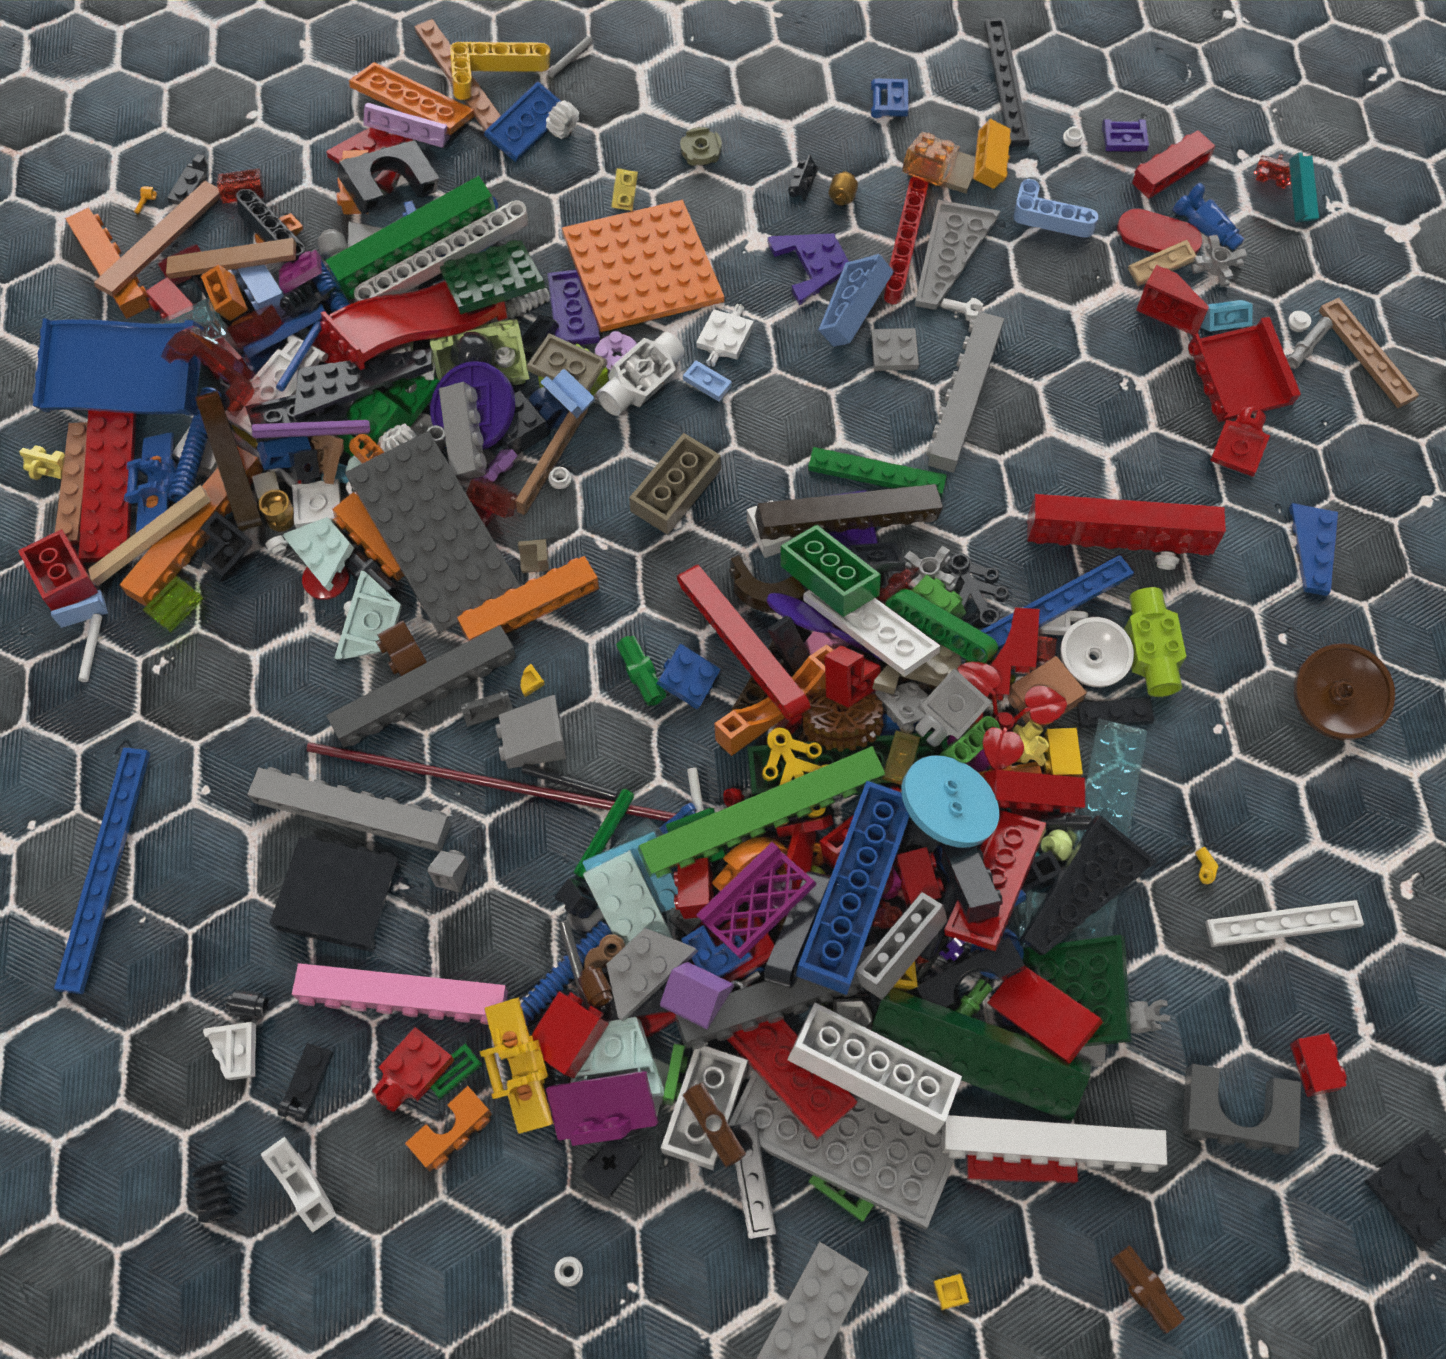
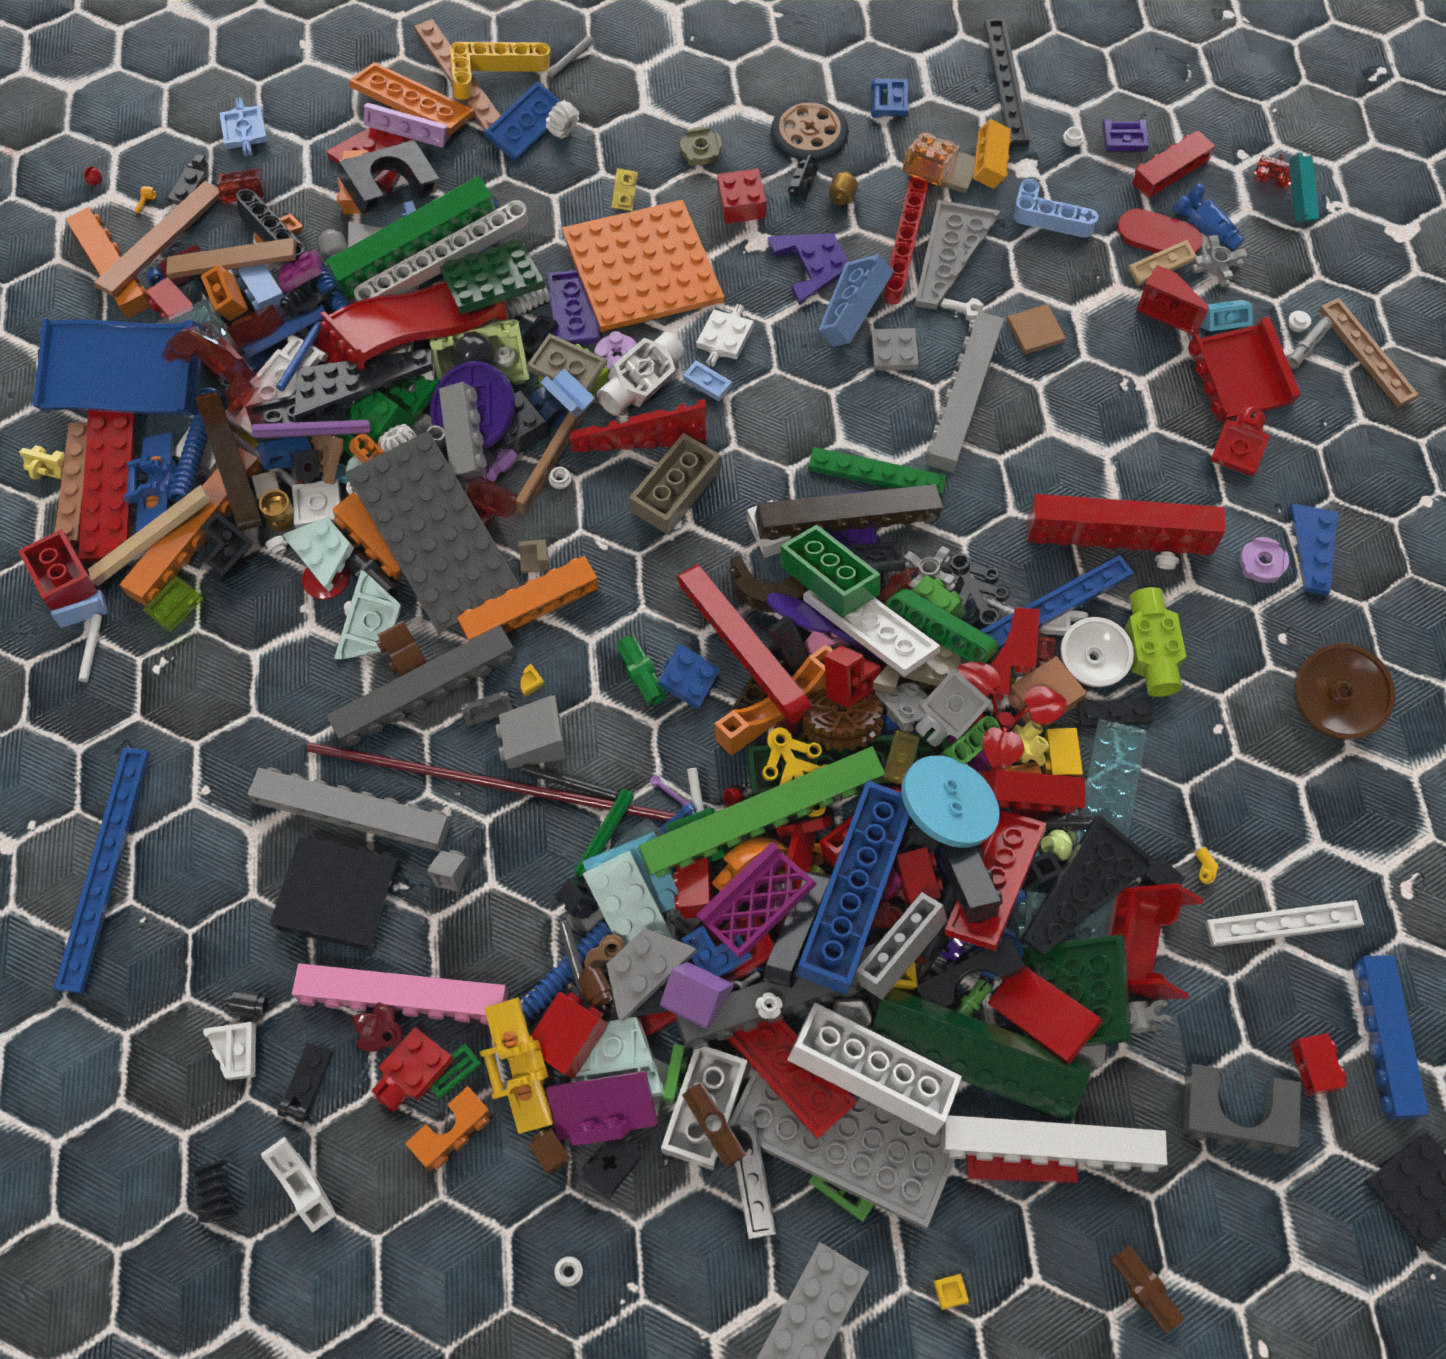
none -> red hinge [84,166,103,185]
none -> blue hinge [146,267,166,287]
none -> light blue plate [220,97,268,156]
none -> dark red plate [352,1002,403,1052]
none -> reddish brown brick [529,1129,571,1176]
none -> red wing [570,399,706,452]
none -> medium lavender hinge [650,775,692,806]
none -> red brick [717,169,766,224]
none -> white plate [756,992,783,1019]
none -> wedge [771,98,848,161]
none -> medium nougat tile [1007,304,1066,355]
none -> red windscreen [1107,883,1204,999]
none -> black brick [1140,858,1185,886]
none -> lavender plate [1239,537,1289,583]
none -> blue brick [1353,955,1429,1121]

